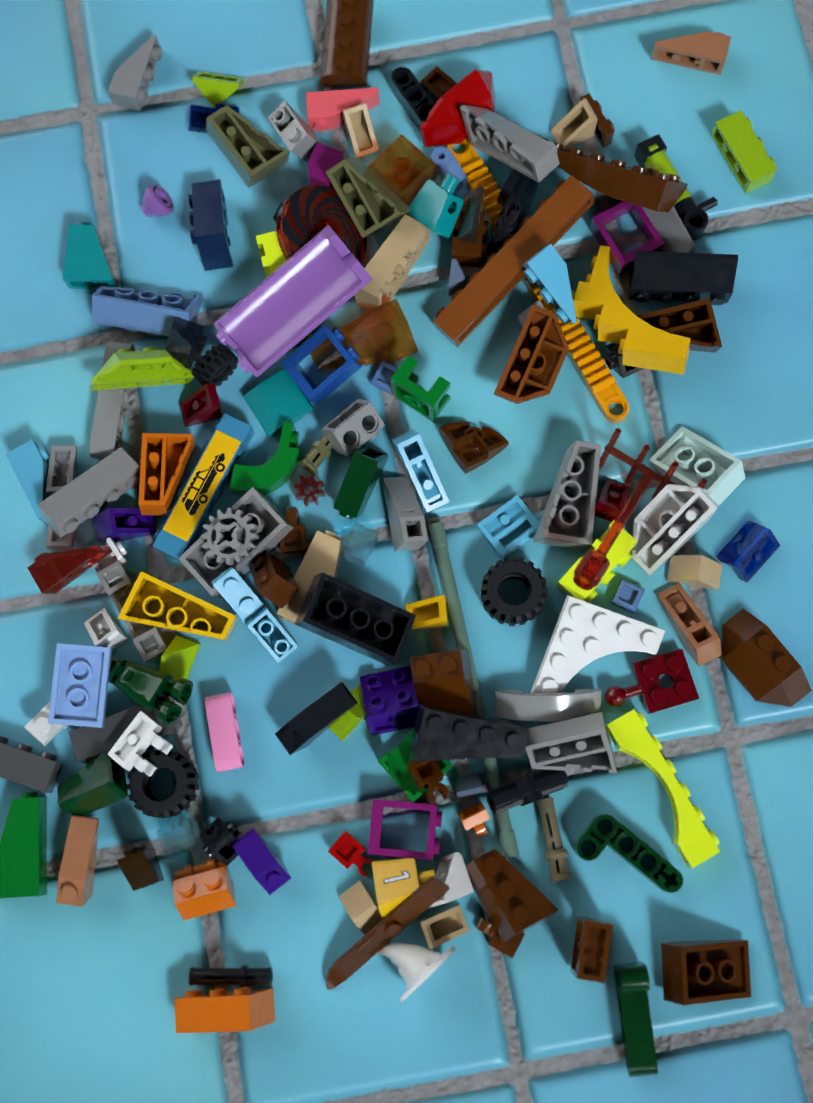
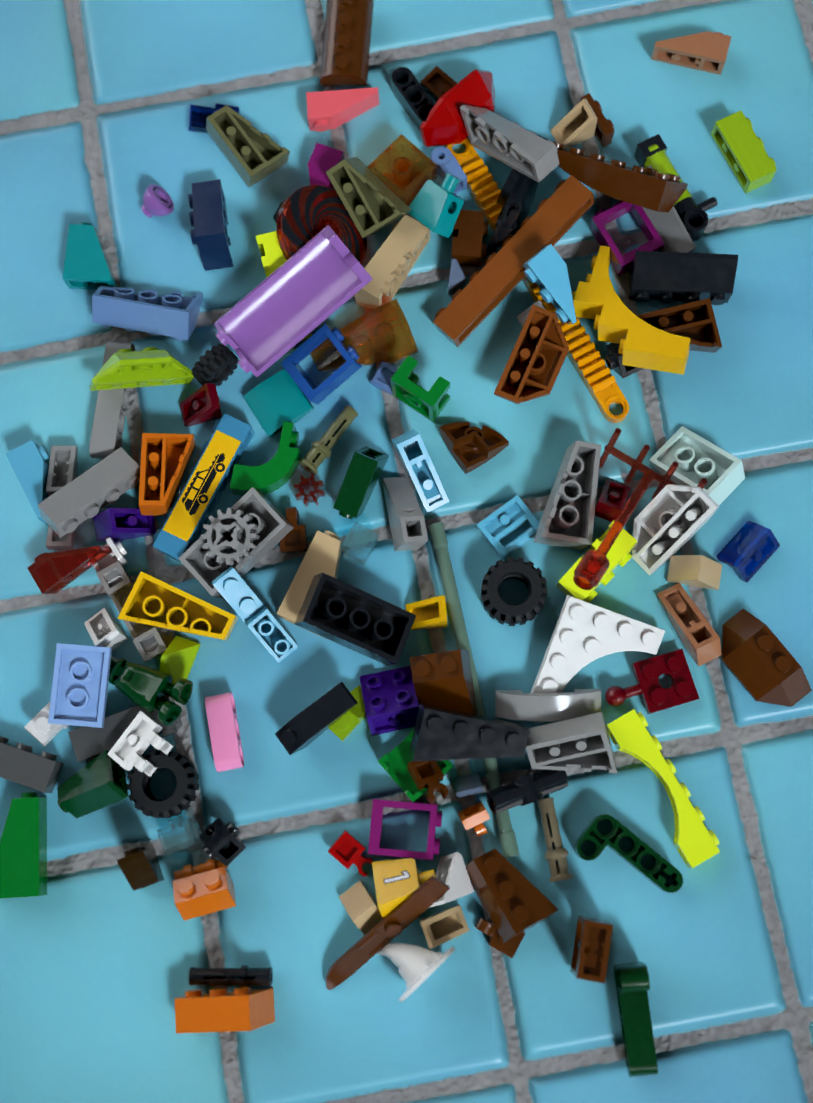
nougat slope [56,814,99,907] -> none
light grey slope [108,35,162,111] -> none
black slope [166,317,207,369] -> none
lime slope [192,71,245,109] -> none
dark purple slope [231,828,291,895] -> none
reddish brown brick [249,550,299,609] -> none
light grey slope [268,101,322,161] -> none
light grey brick [322,399,385,456] -> none
tan slope [342,103,379,158] -> none
clear smoke slope [457,185,484,243] -> none
medium blue tile [610,578,645,614] -> none
reddish brown slope [661,940,751,1005] -> none

